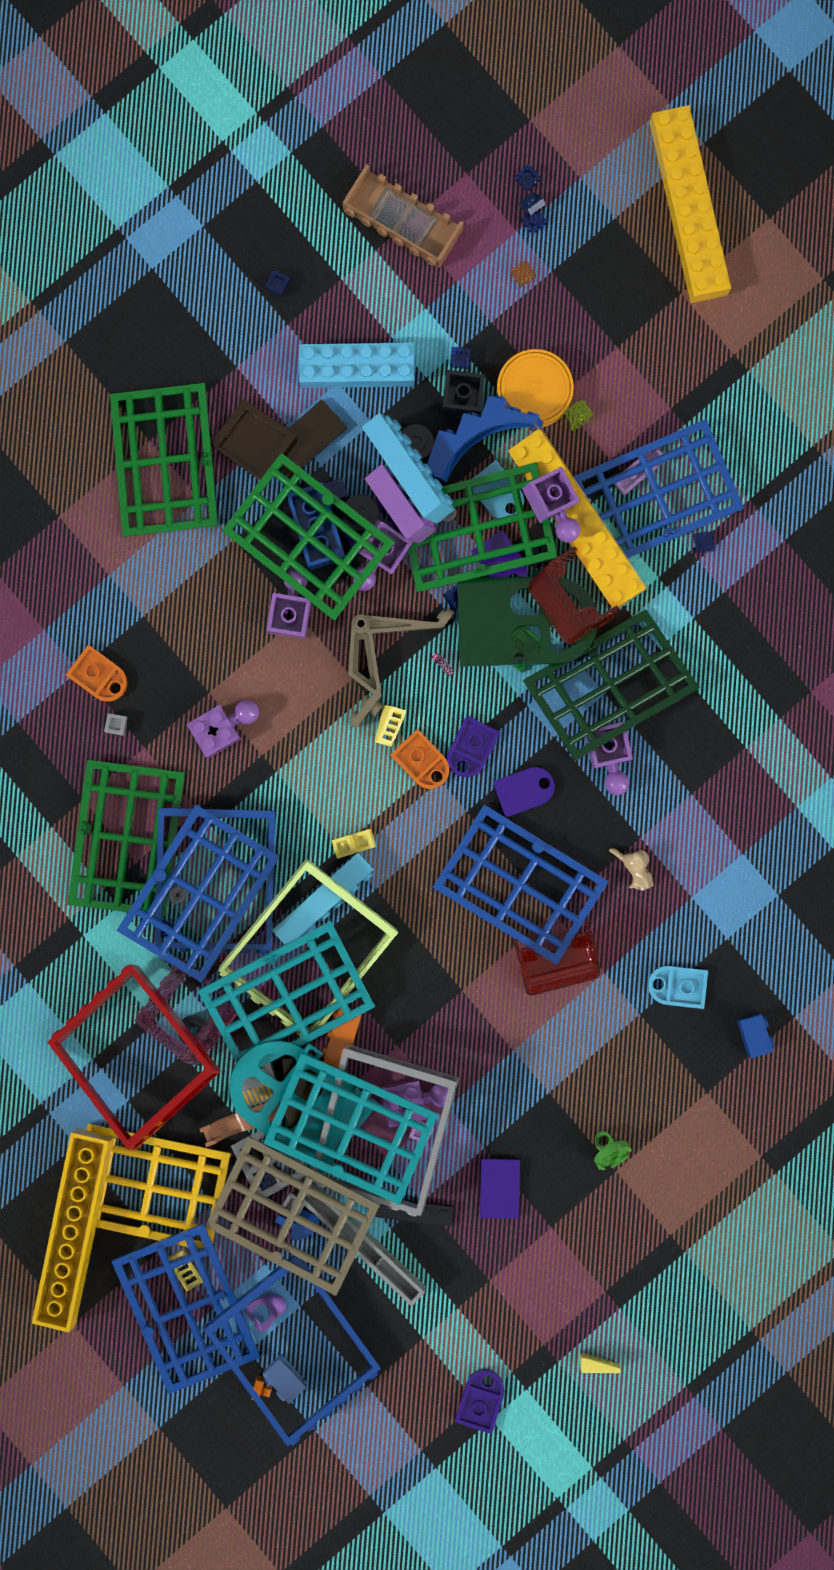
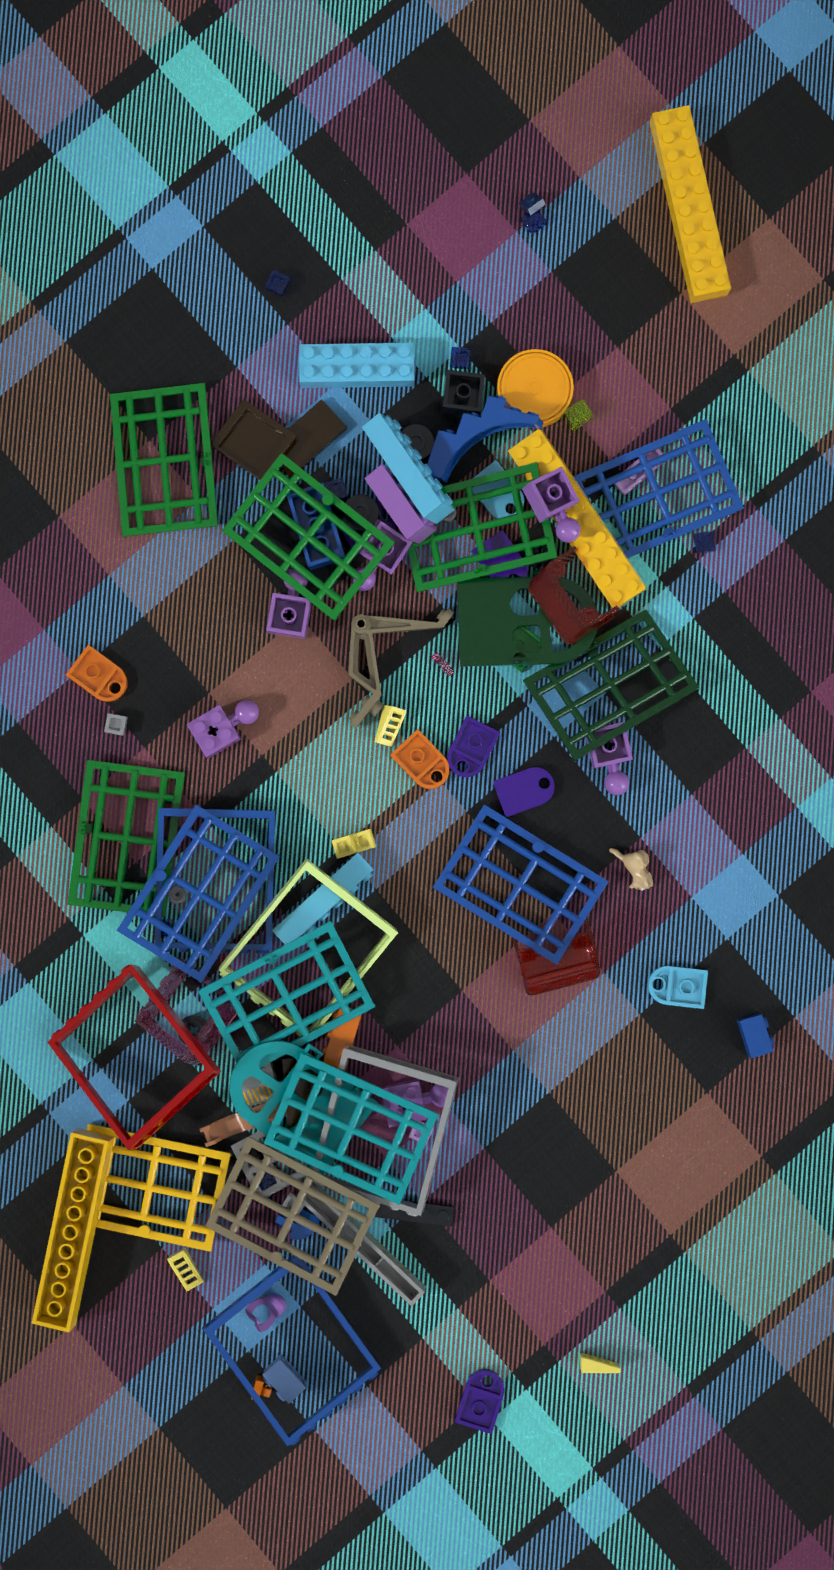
blue door [111,1223,260,1394] -> none
medium nougat window [343,164,464,268] -> none
clear blue plate [442,584,458,610] -> none
dark purple tile [480,1158,520,1219] -> none
clear orange tile [510,260,536,288] -> none
clear blue plate [514,164,541,192] -> none
bright green tile [594,1131,632,1170] -> none

